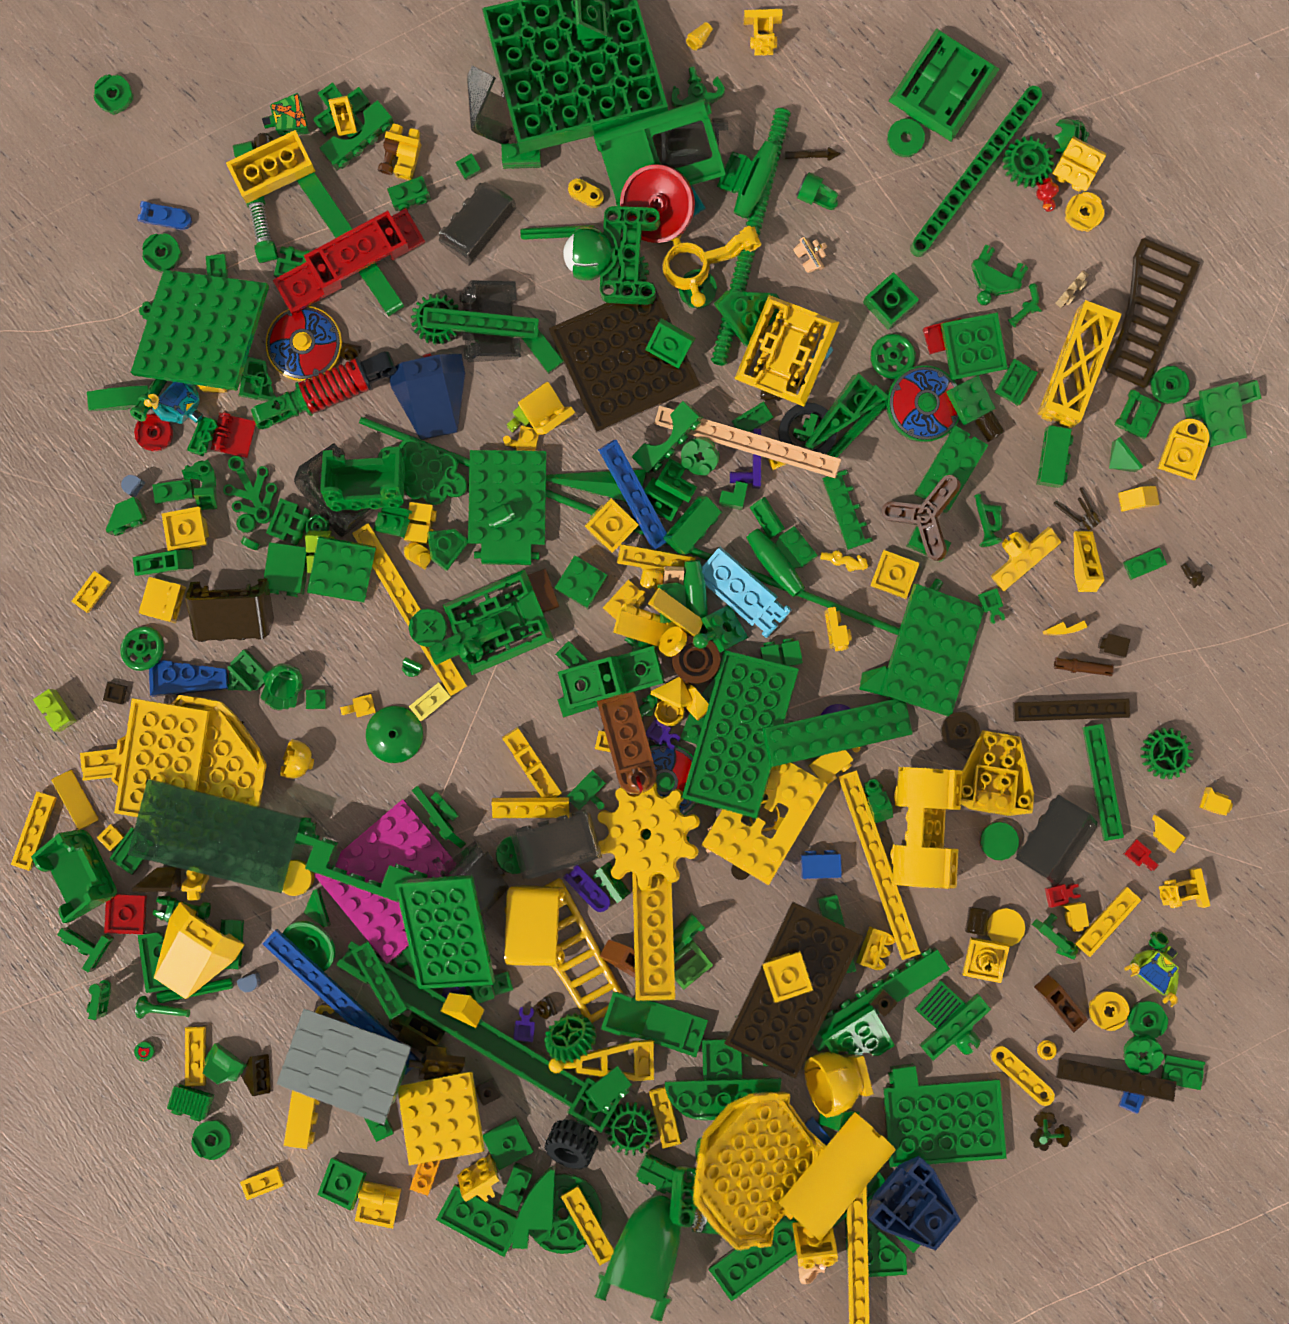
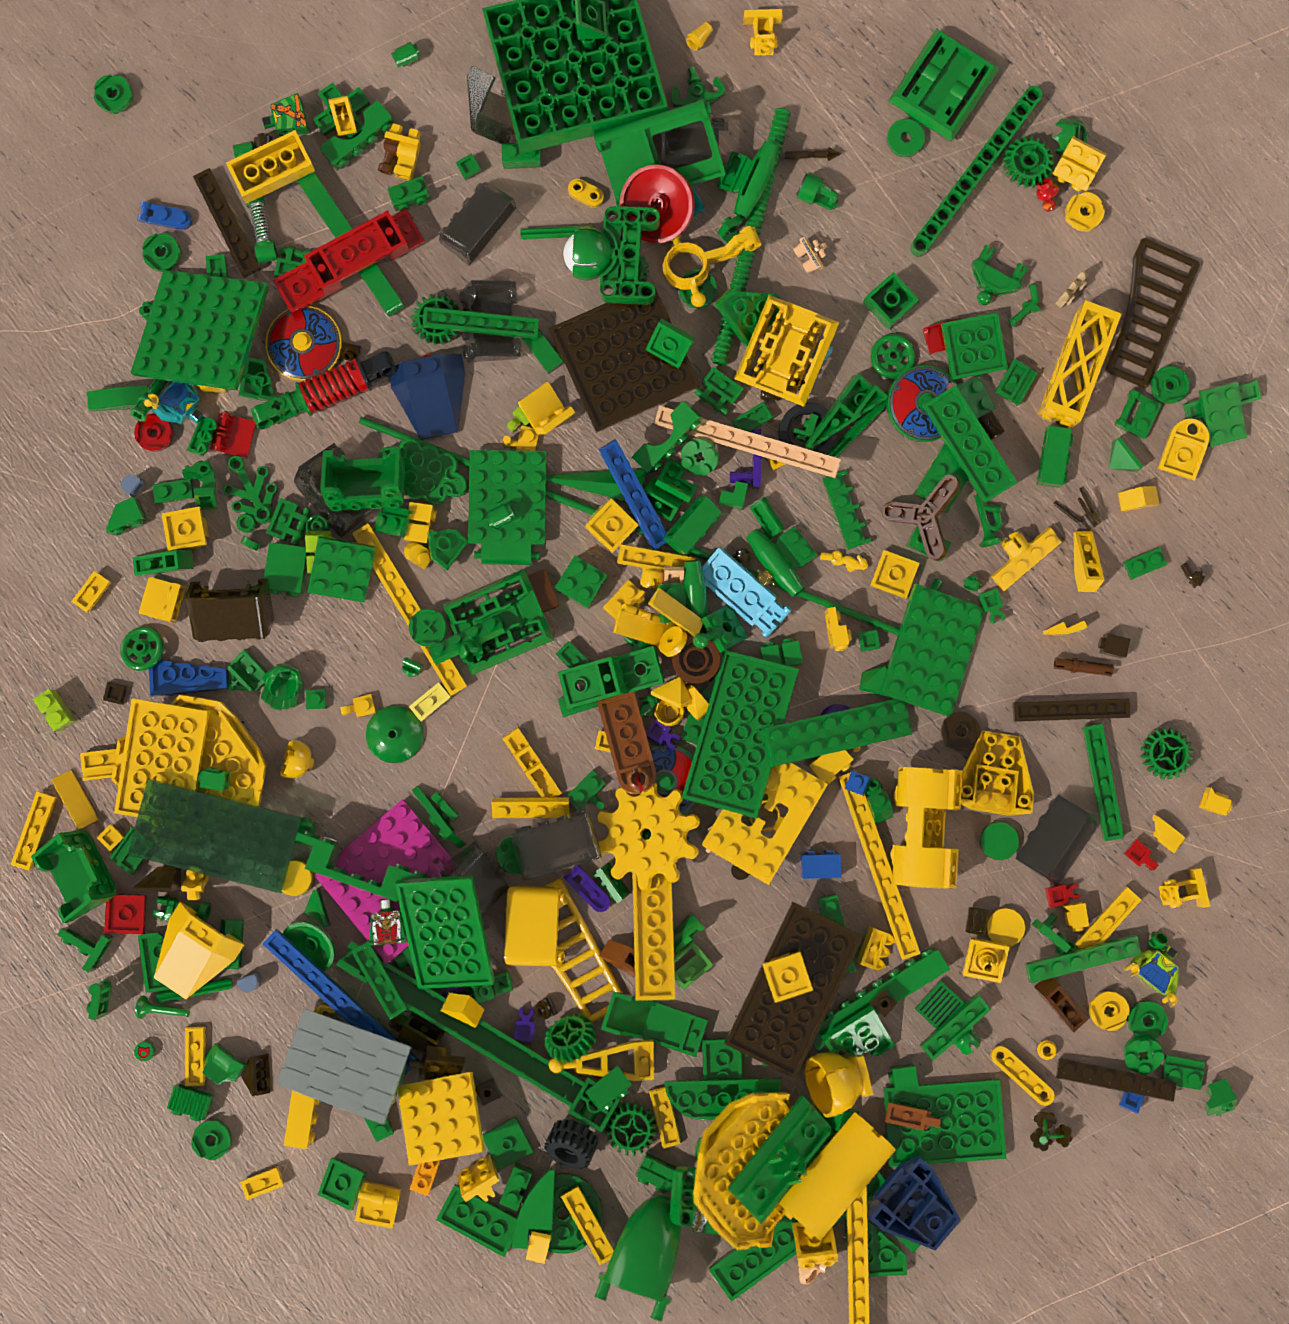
none -> dark brown plate [193,168,261,278]
none -> green window [198,767,231,791]
none -> torso [369,900,408,946]
none -> green brick [391,41,421,67]
none -> yellow slope [526,1231,551,1264]
none -> green plate [694,367,744,415]
none -> green plate [717,215,743,243]
none -> green hinge [727,1096,835,1225]
none -> dark brown plate [733,548,752,562]
none -> clear yellow plate [756,569,775,587]
none -> blue plate [845,771,871,796]
none -> green plate [857,630,880,652]
none -> dark orange hinge [884,1102,941,1130]
none -> green plate [922,385,1018,504]
none -> green plate [963,576,982,591]
none -> green plate [1025,934,1141,983]
none -> green brick [1205,1078,1237,1116]

